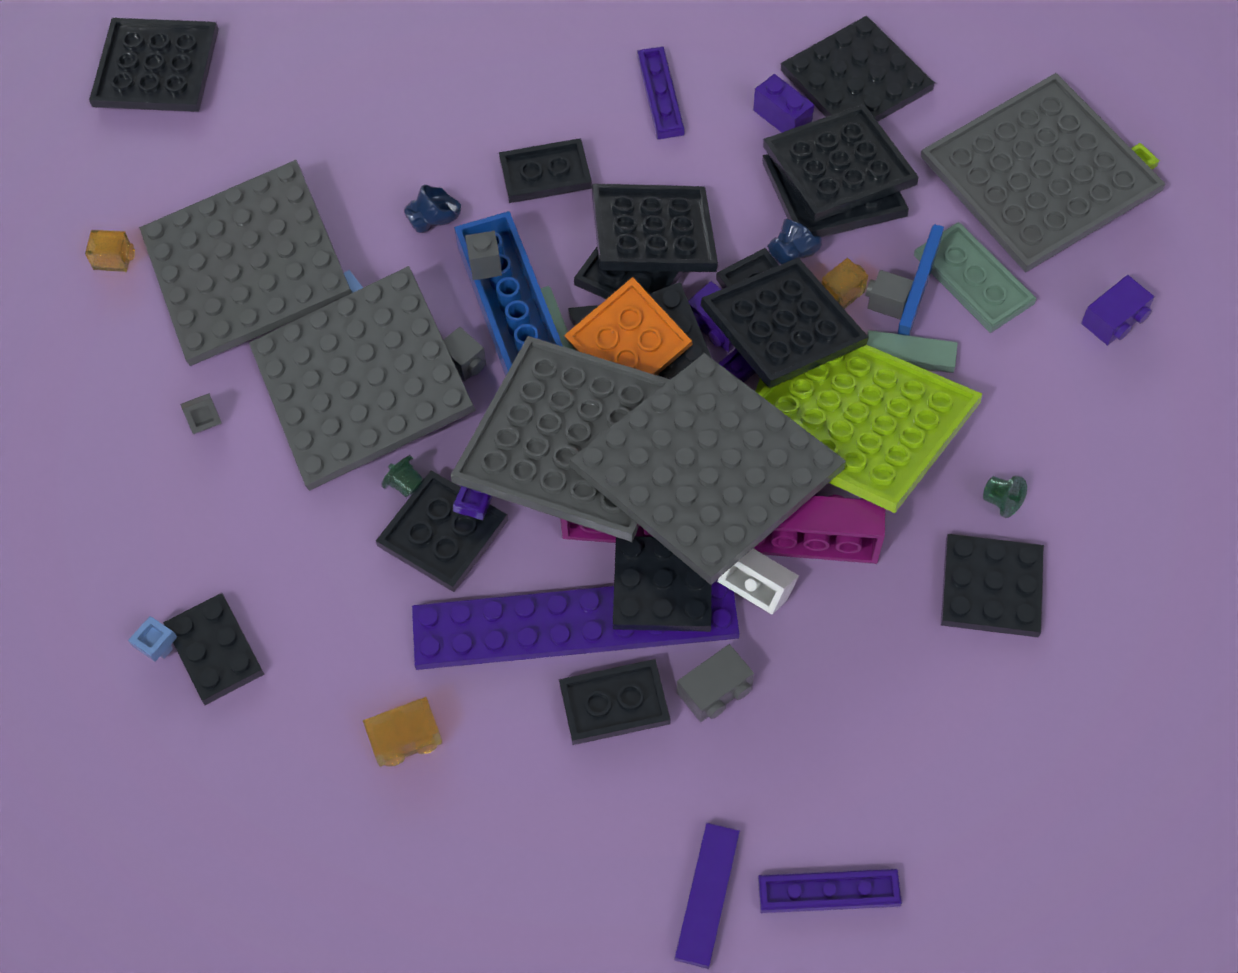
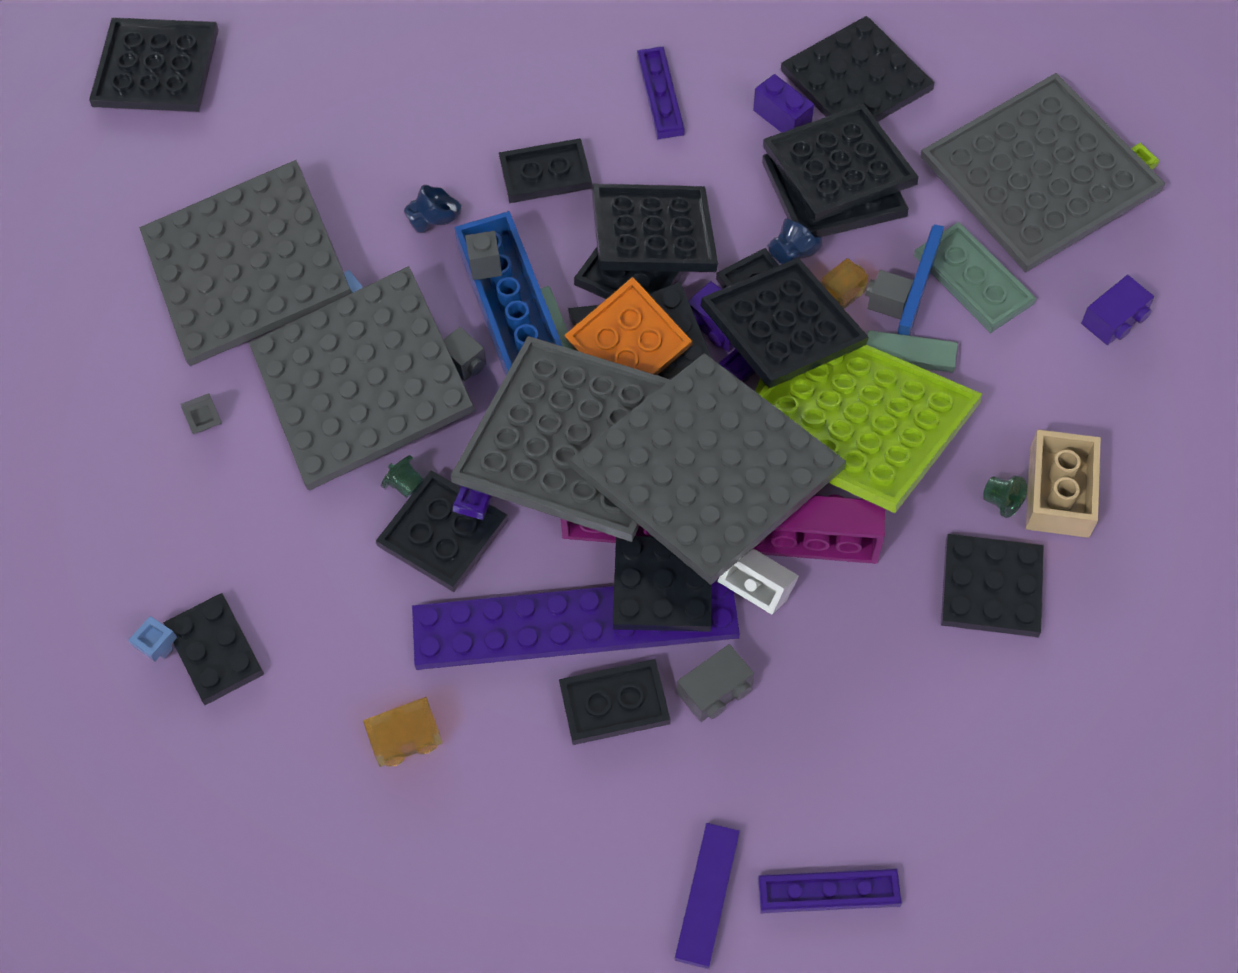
clear yellow brick [85,230,135,272] -> none
none -> tan brick [1026,429,1101,538]

